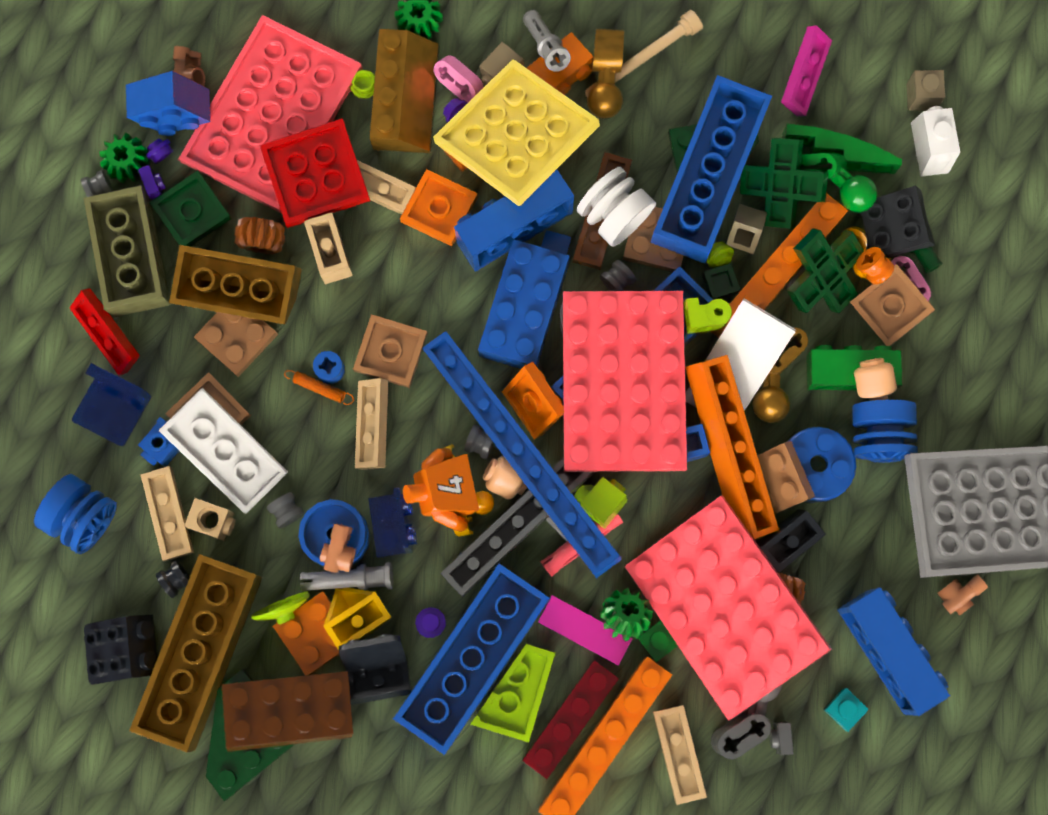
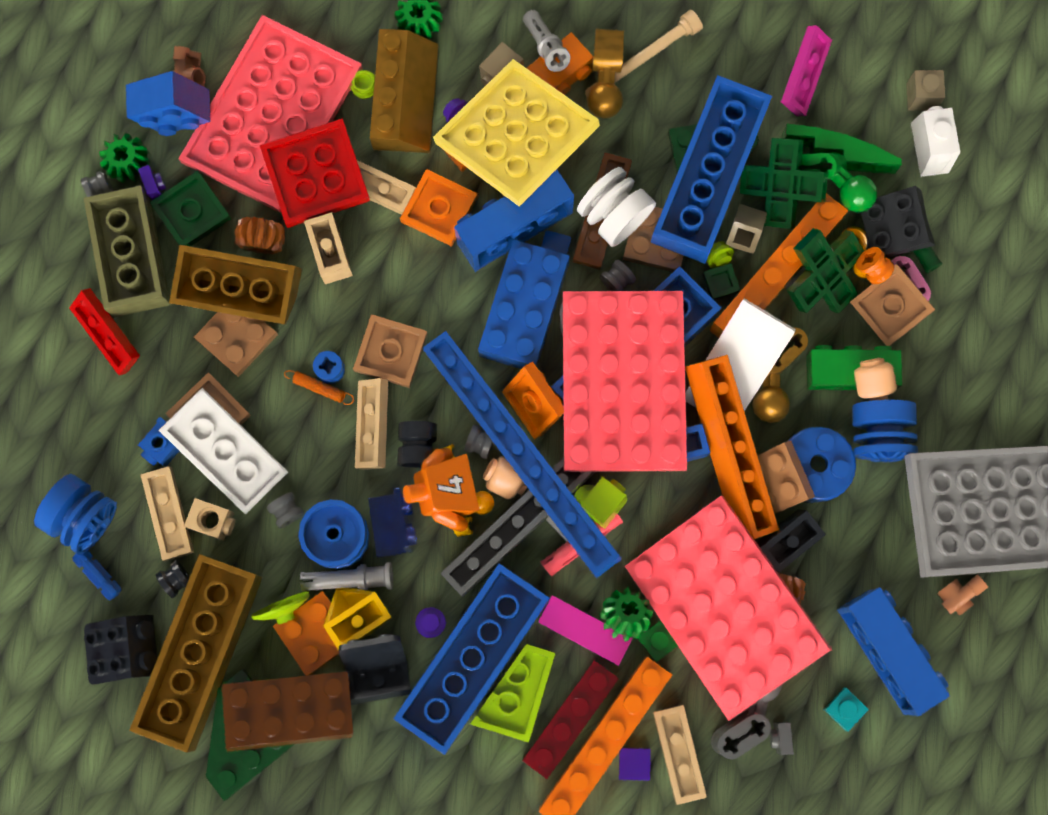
clear blue bracket [72,363,152,447] -> none
dark purple plate [146,138,174,164] -> none
nougat plate [320,524,356,573] -> none
bright pink beam [434,55,484,102] -> none
lime leg [683,297,732,334] -> none
none -> blue axle [72,550,122,600]
none -> black wheel [397,421,437,468]
none -> dark purple tile [618,748,651,781]

